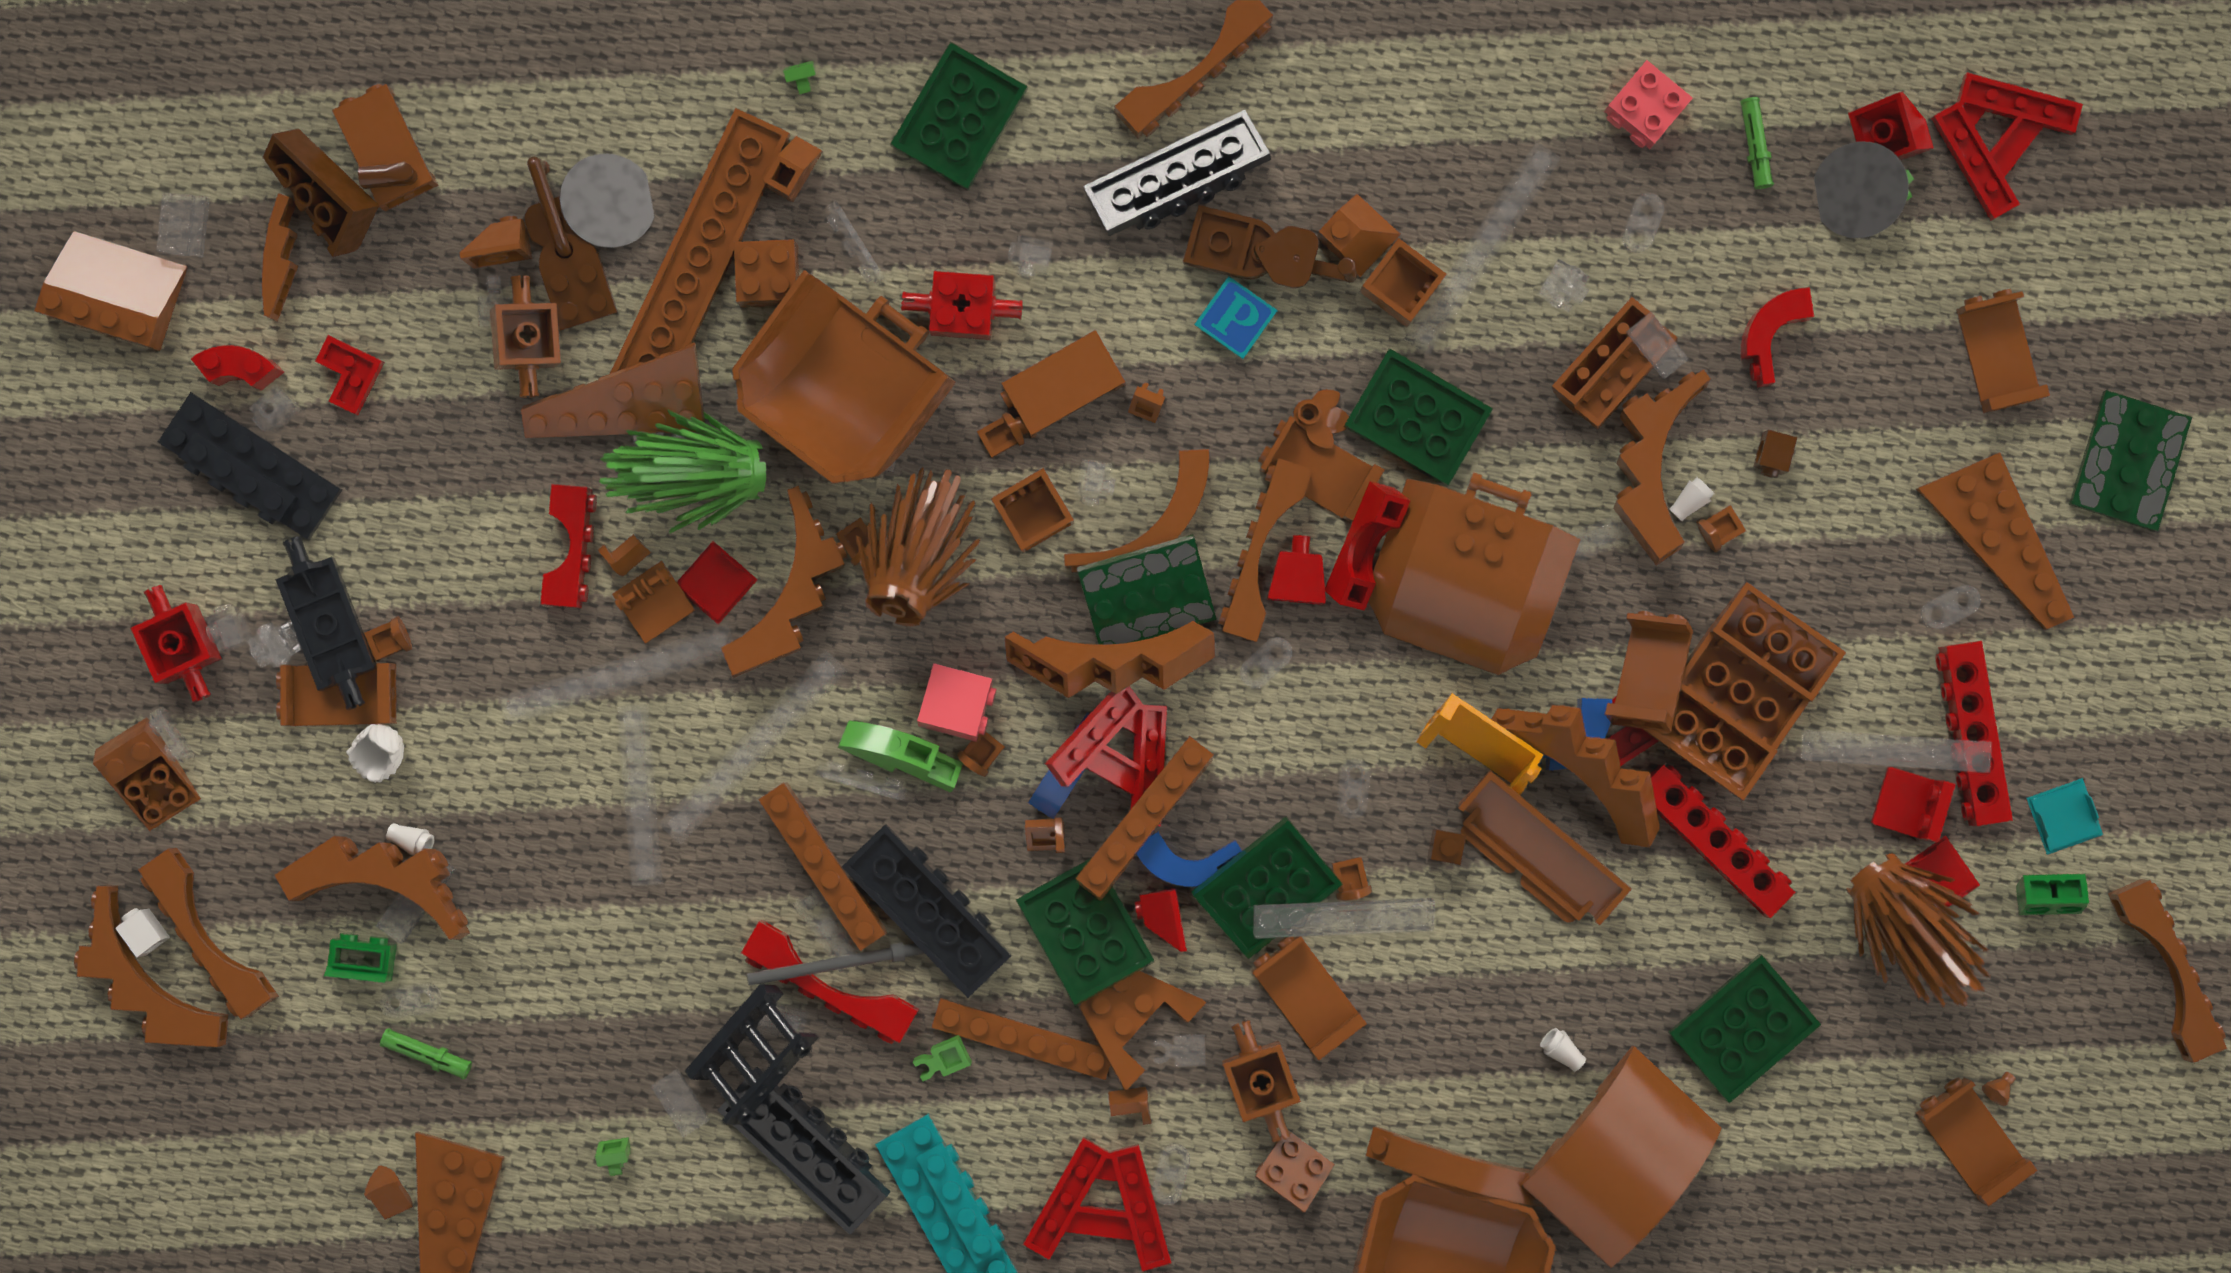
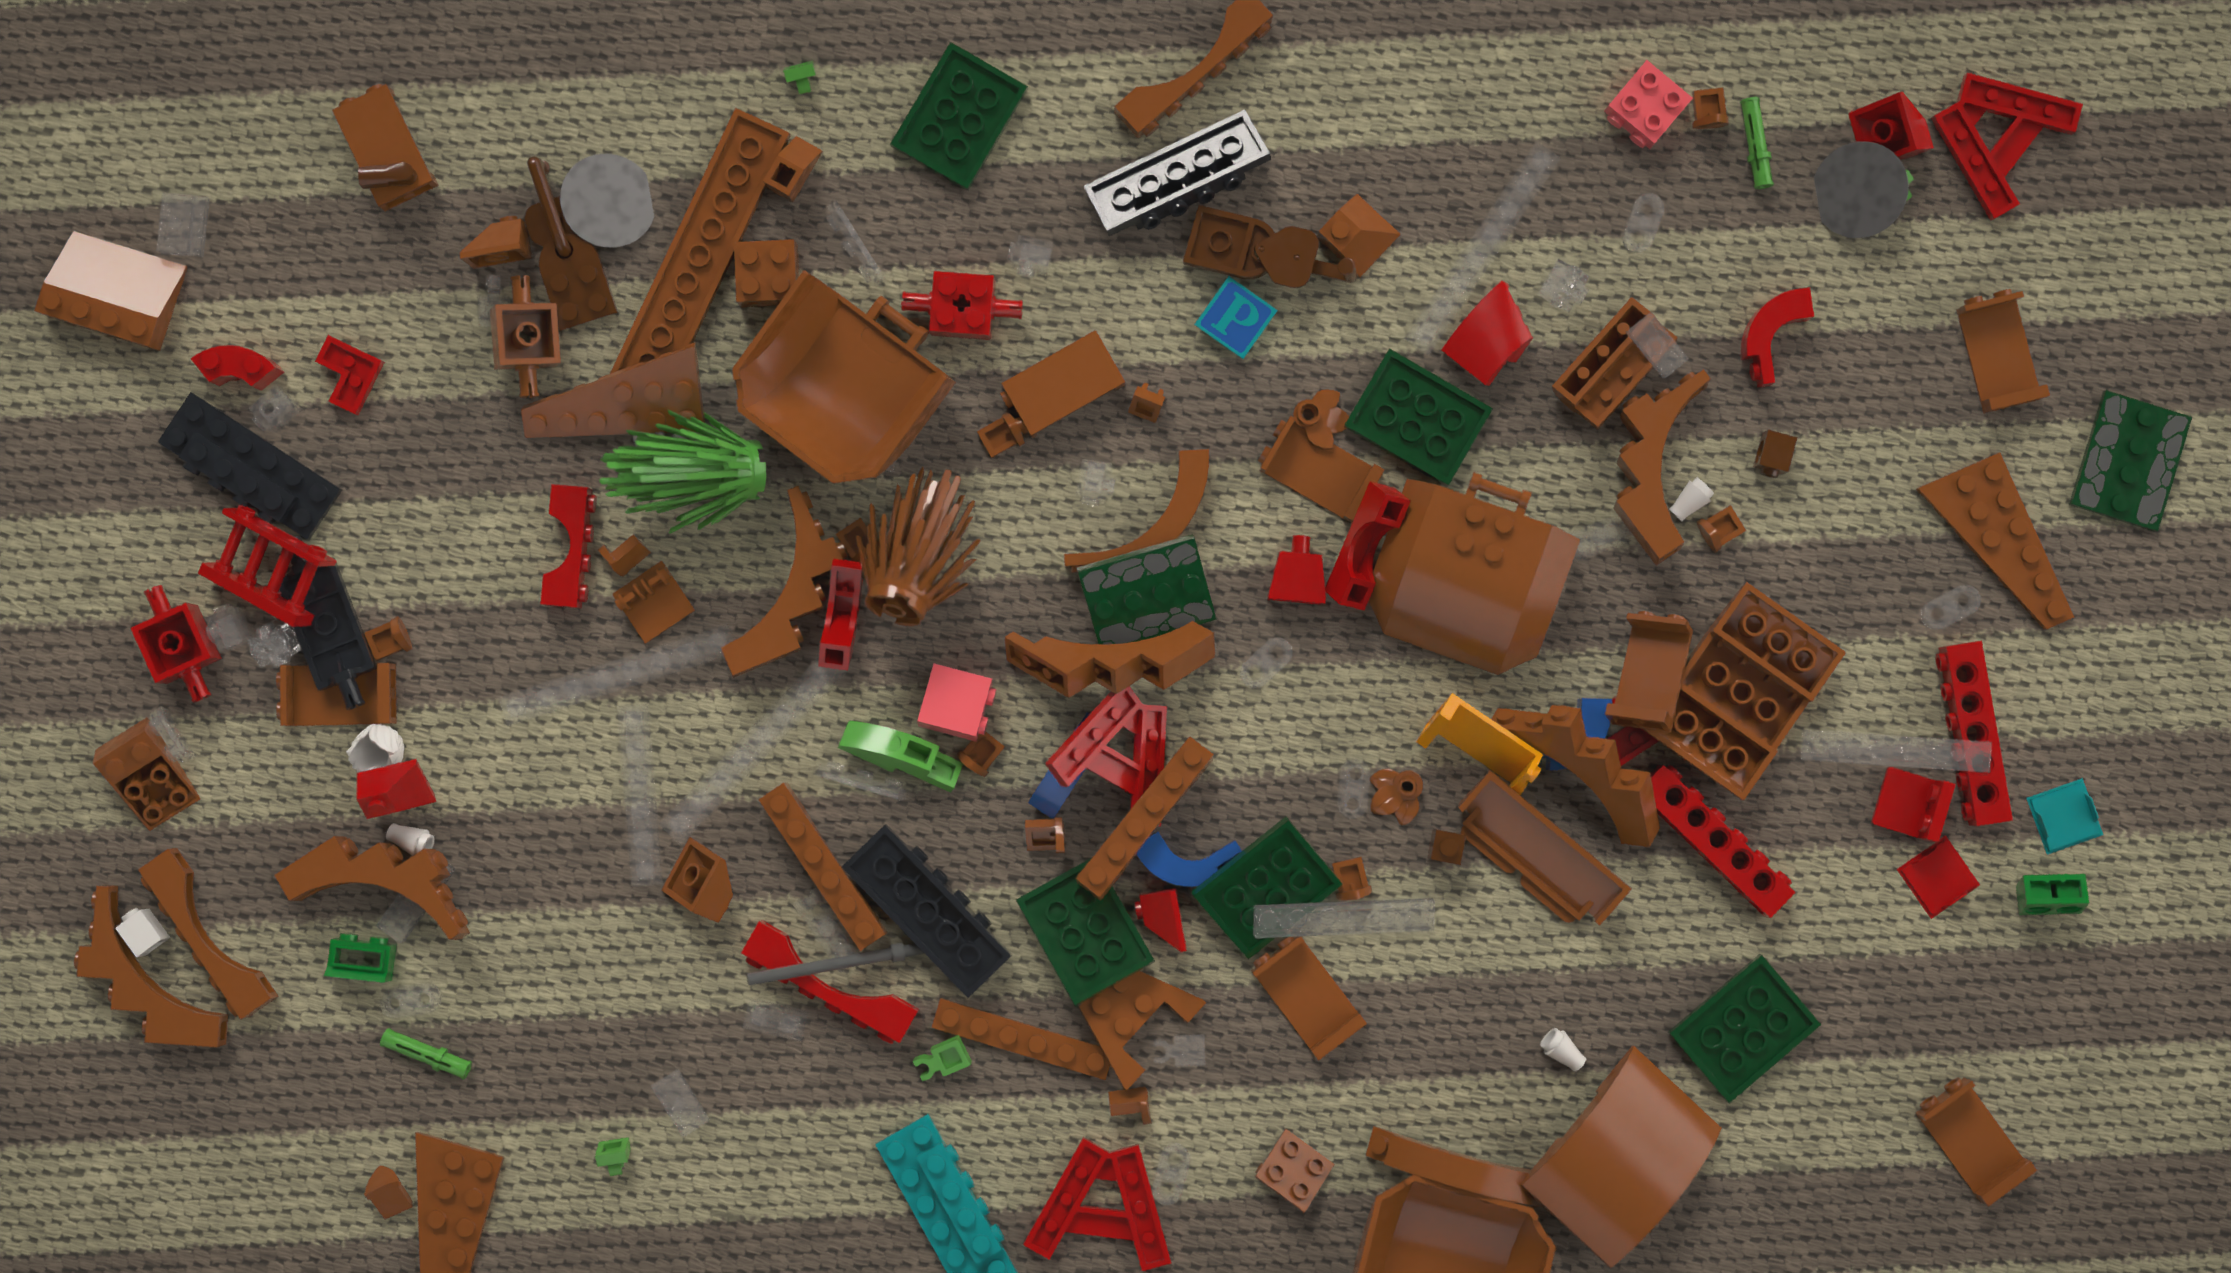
dark orange slope [262,193,298,322] -> none
reddish brown wedge [263,128,379,257] -> none
red piece [677,541,758,625] -> none
black fence [684,984,819,1125] -> none
black plate [717,1067,891,1235] -> none
dark orange piece [991,468,1074,553] -> none
dark orange arch [1218,458,1313,642] -> none
dark orange brick [1222,1020,1301,1142] -> none
dark orange piece [1359,238,1447,327] -> none
dark orange plant [1846,853,1991,1009] -> none
dark orange rock [1982,1072,2016,1106] -> none
dark orange arch [2108,879,2227,1063] -> none
none -> red fence [198,505,337,627]
none -> red slope [356,759,436,819]
none -> dark orange slope [661,837,733,923]
none -> red arch [818,558,863,671]
none -> dark orange plate [1370,768,1423,826]
none -> red slope [1441,281,1533,386]
none -> dark orange tile [1692,88,1729,129]

